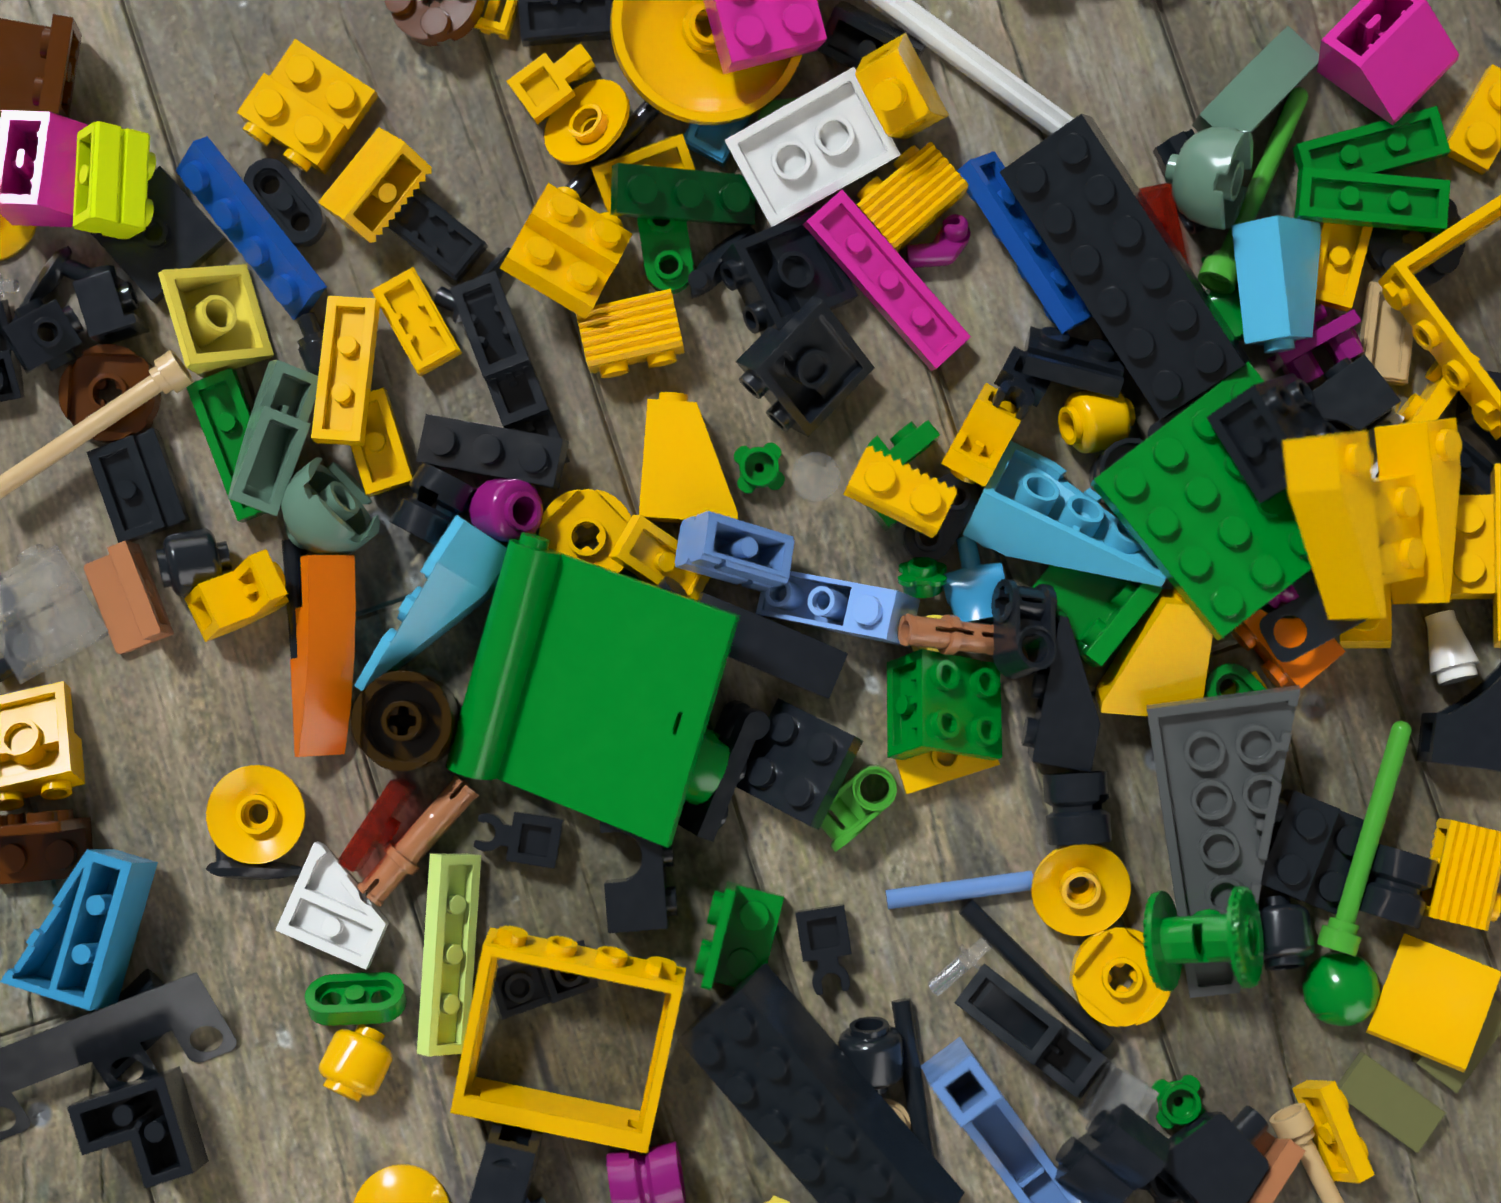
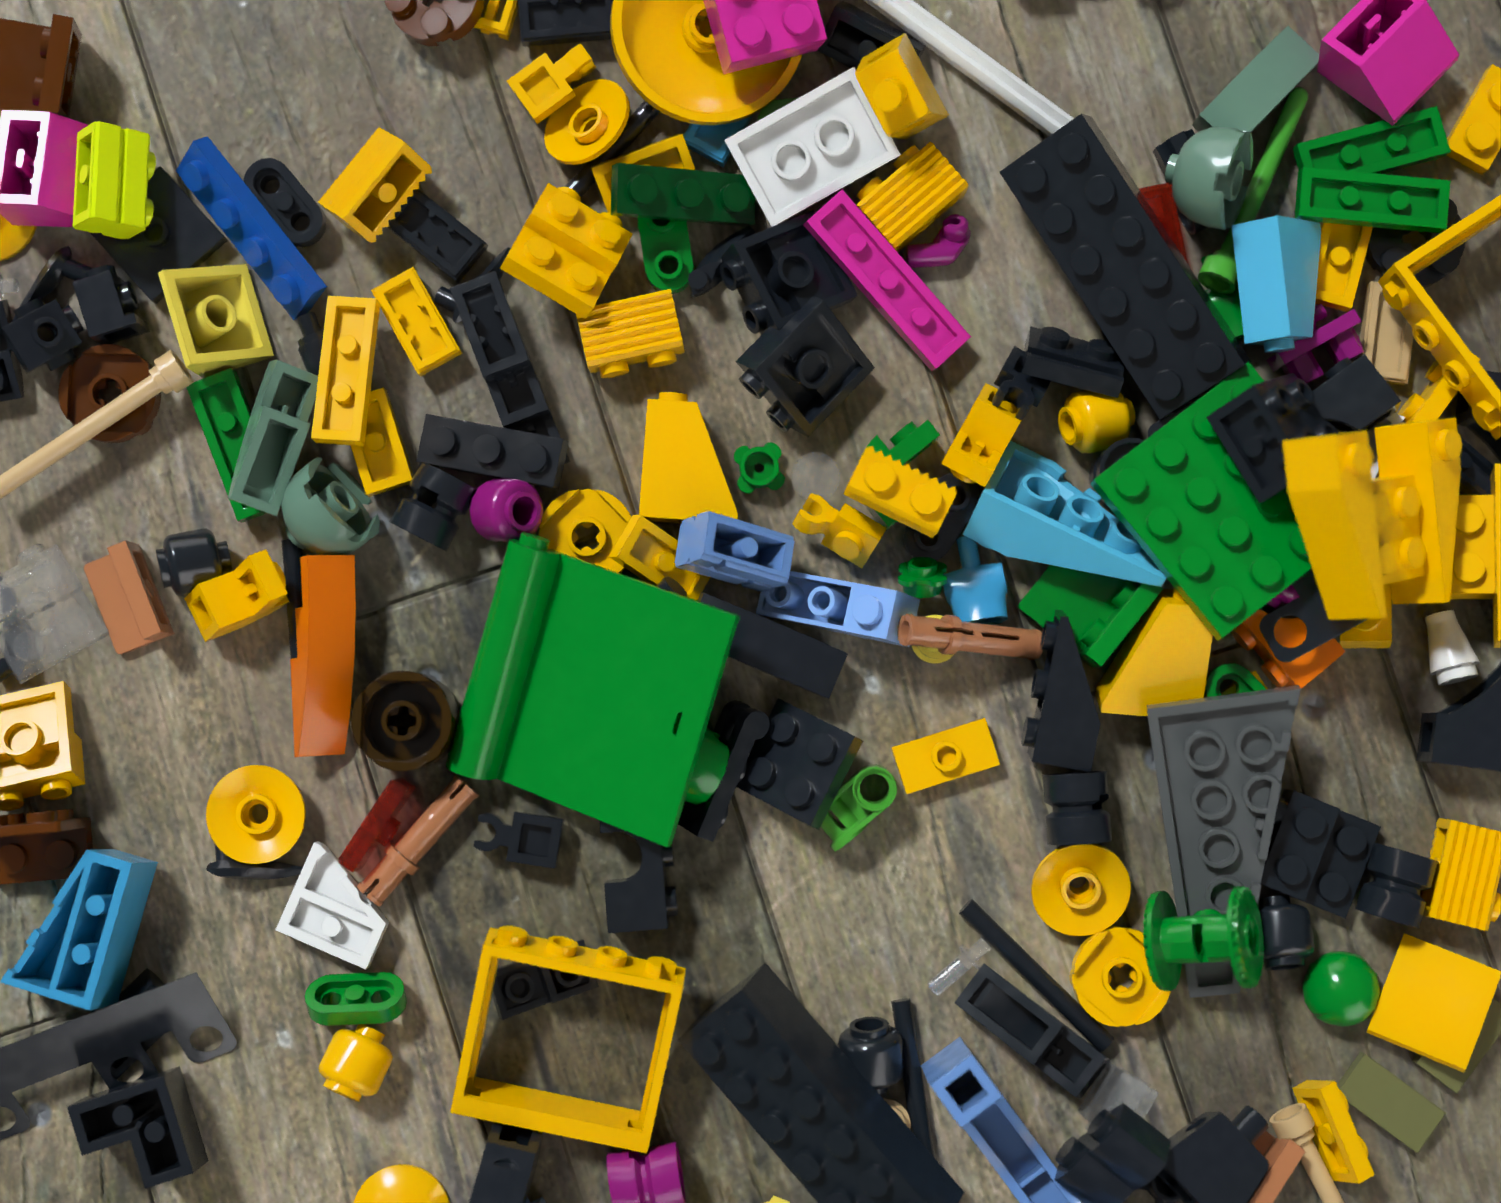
black plate [87,428,191,543] -> none
yellow plate [237,39,378,175] -> none
medium azure wedge [354,515,507,691] -> none
yellowish green plate [417,854,481,1057] -> none
green bracket [694,881,784,990] -> none
black plate [795,904,852,995] -> none
medium blue bar [885,870,1033,910] -> none
green bracket [887,649,1002,761] -> none
blue plate [957,151,1093,334] -> none
black piece [991,579,1057,679] -> none
green plate [1151,1074,1205,1129] -> none
bright green piece [1317,721,1412,956] -> none
none -> yellow plate [792,493,887,569]

